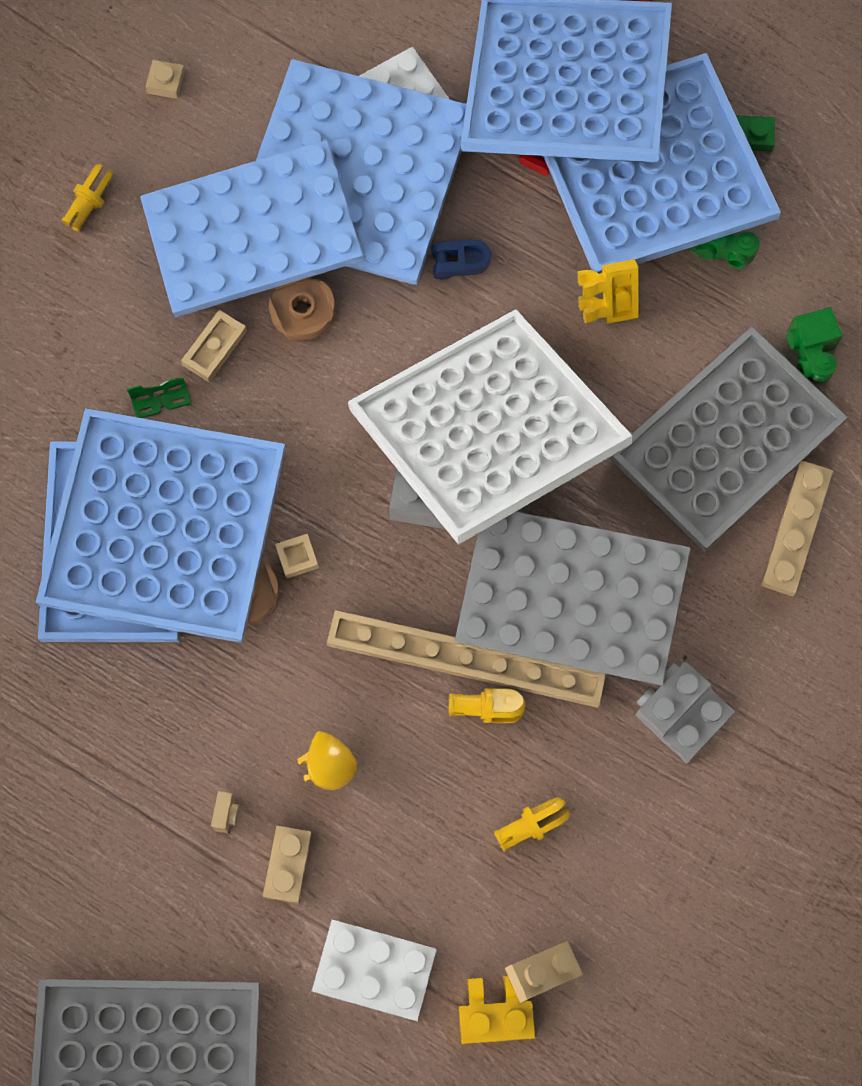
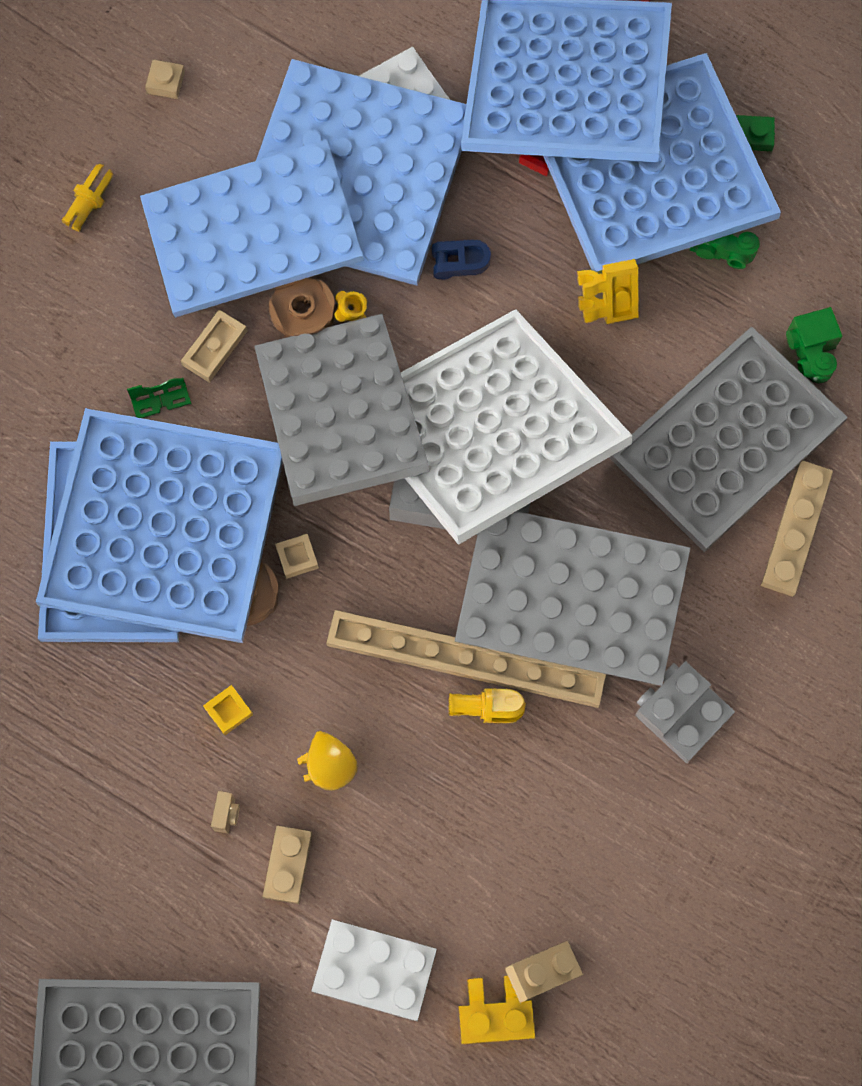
yellow arm [493,797,570,852] -> none
none -> yellow plate [203,685,253,736]
none -> light grey plate [254,314,430,506]
none -> yellow plate [334,291,367,322]

